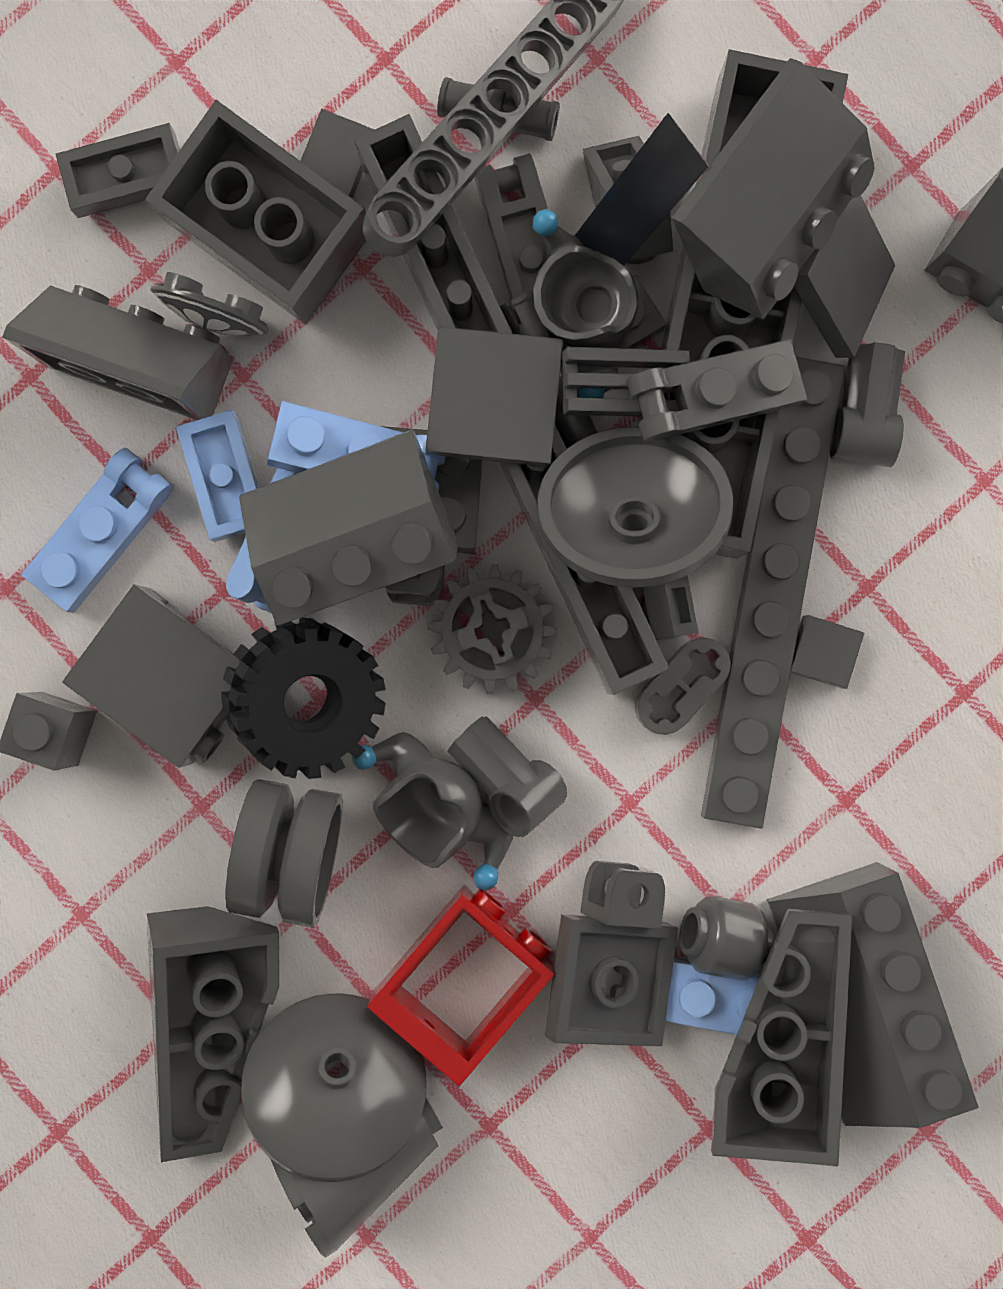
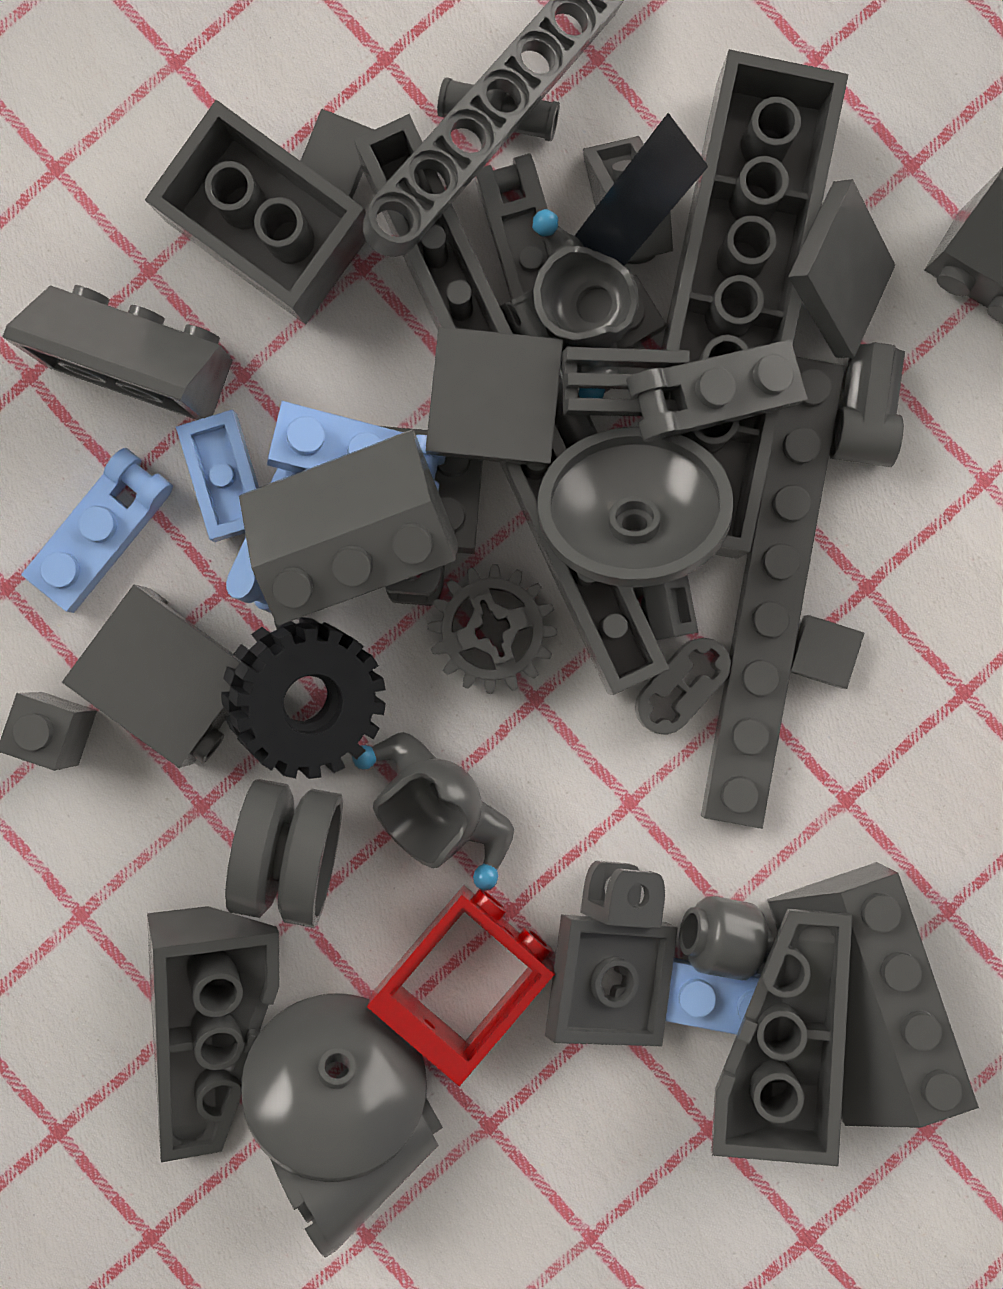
dark grey plate [55,123,180,218] -> none
dark grey dish [150,272,269,336] -> none
dark grey piece [447,716,567,837] -> none
dark grey slope [672,58,875,319] -> none

